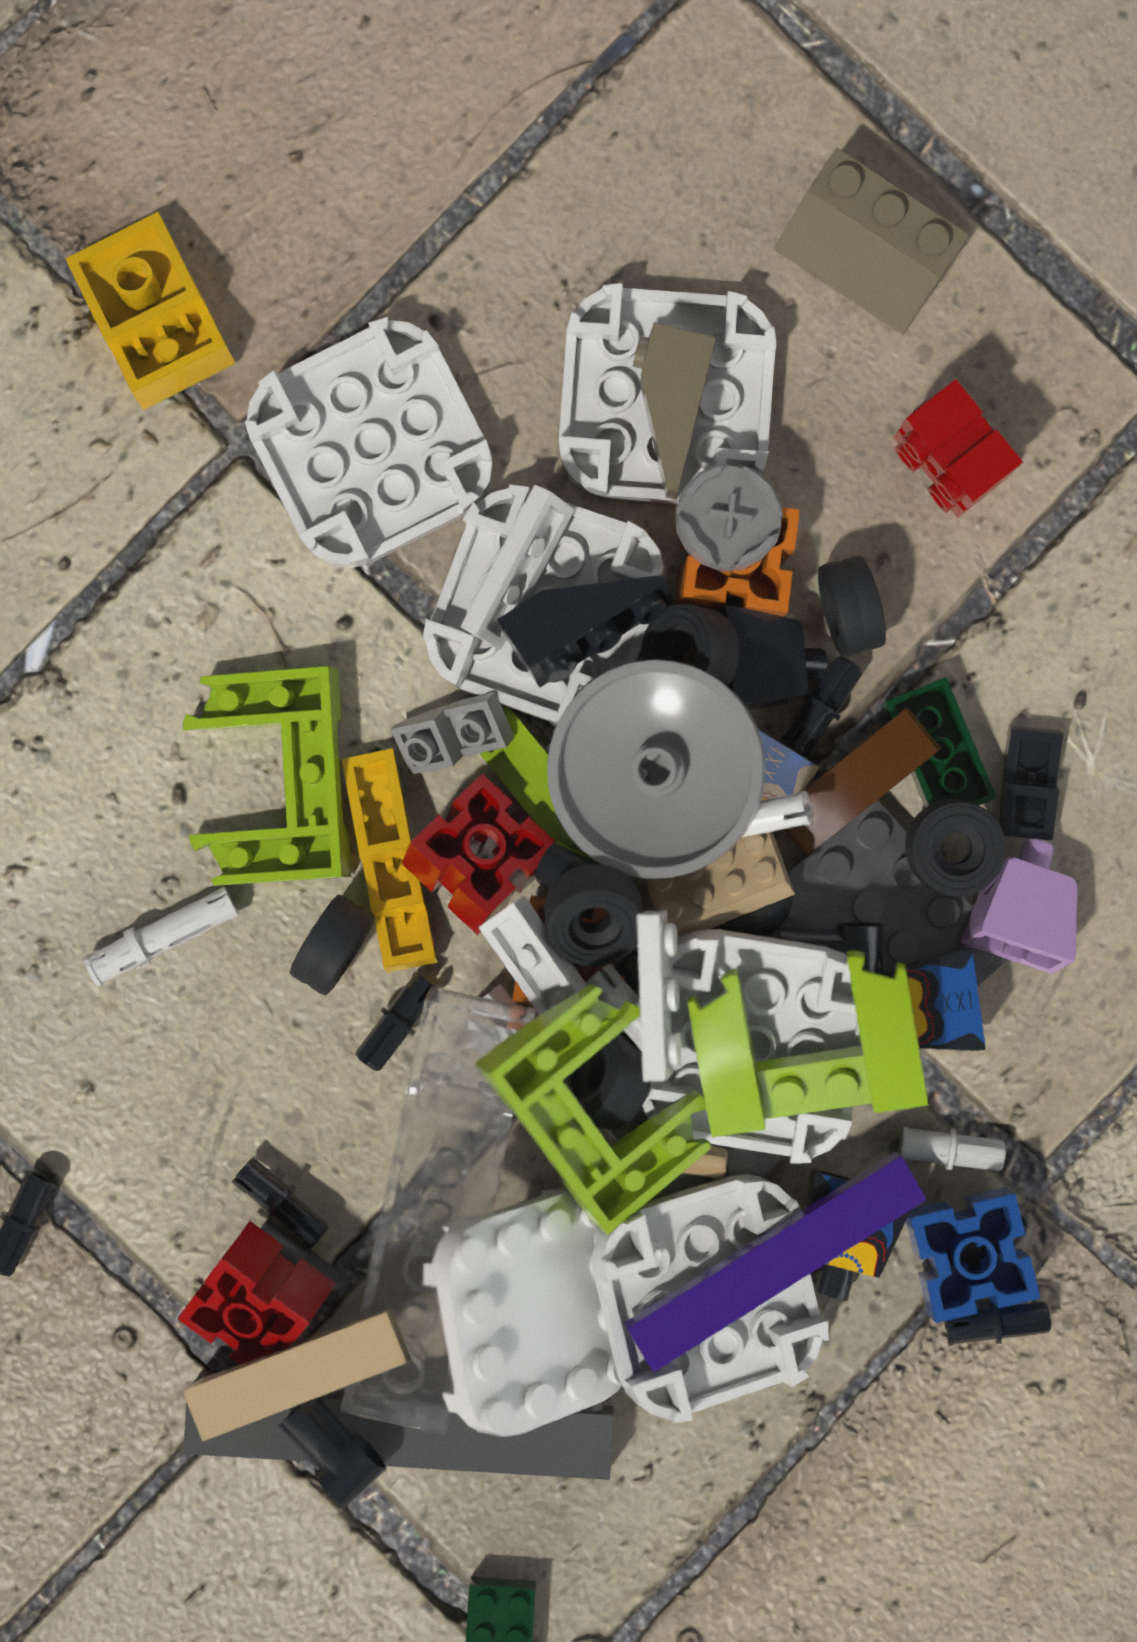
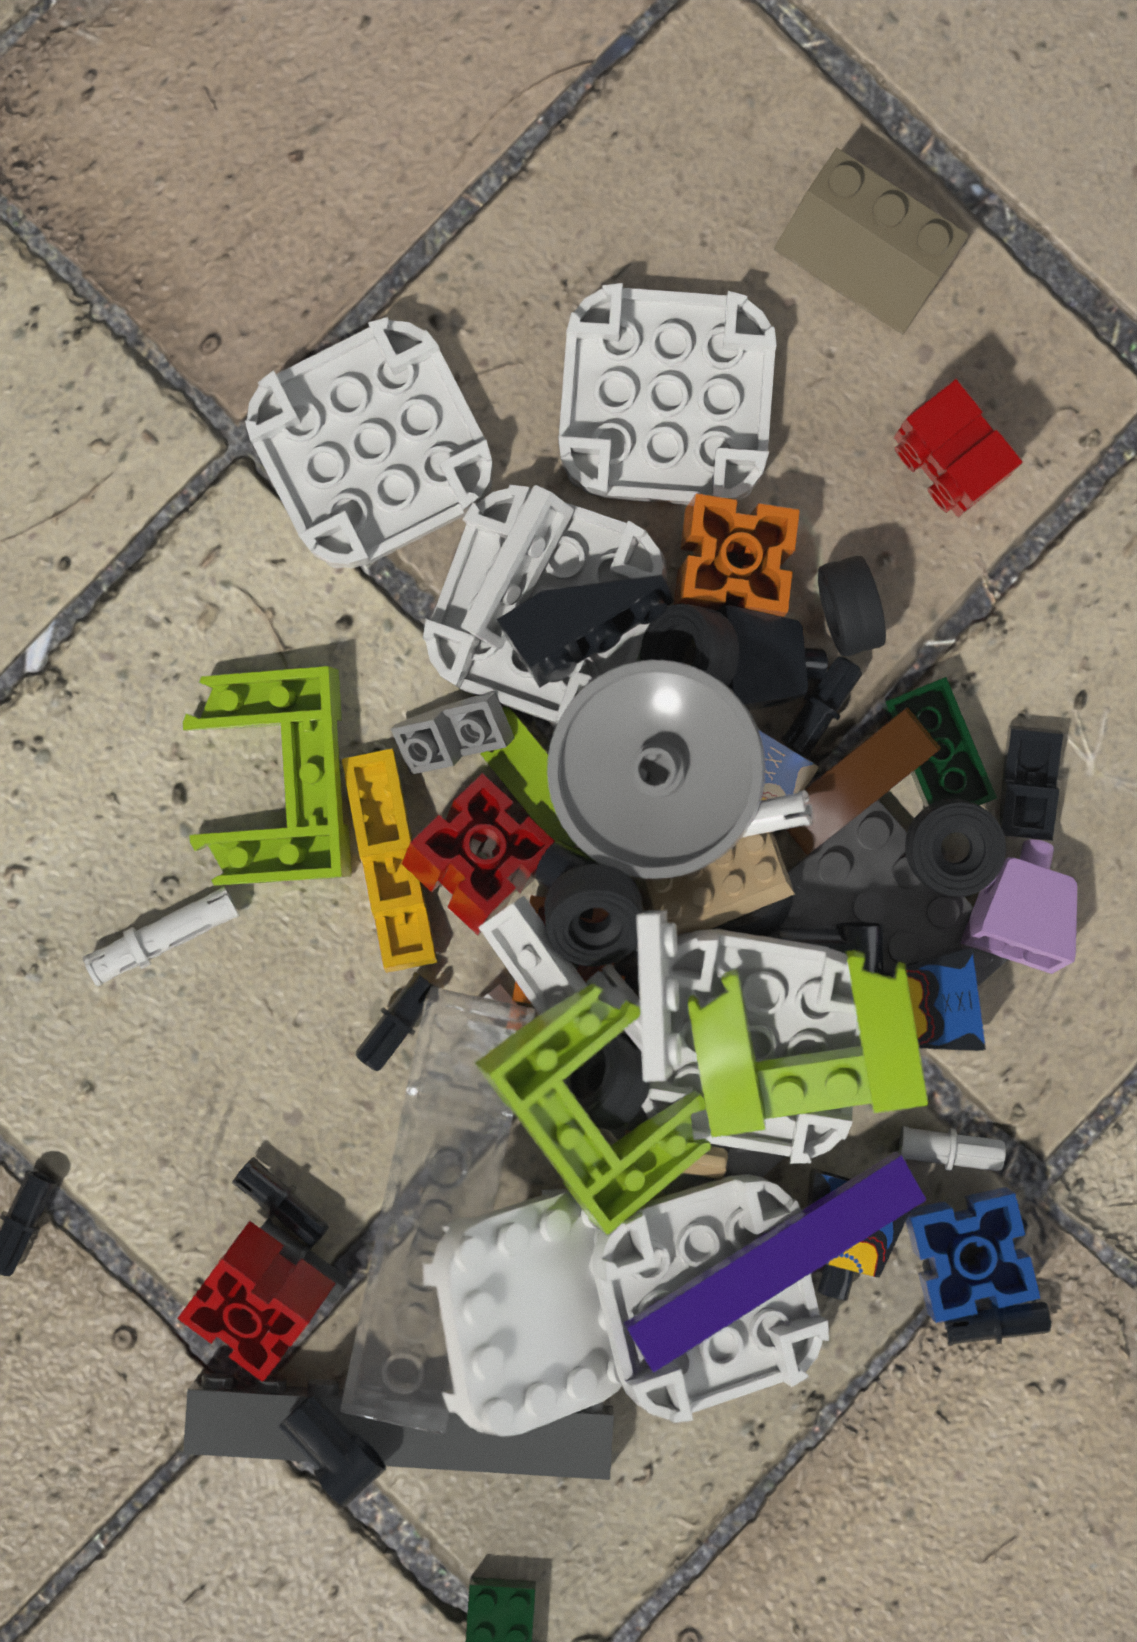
yellow slope [65,212,236,410] -> none
tan slope [182,1308,412,1442] -> none
black tyre [289,894,375,996] -> none
dark tan slope [633,322,716,500] -> none
light grey tile [675,464,782,571] -> none

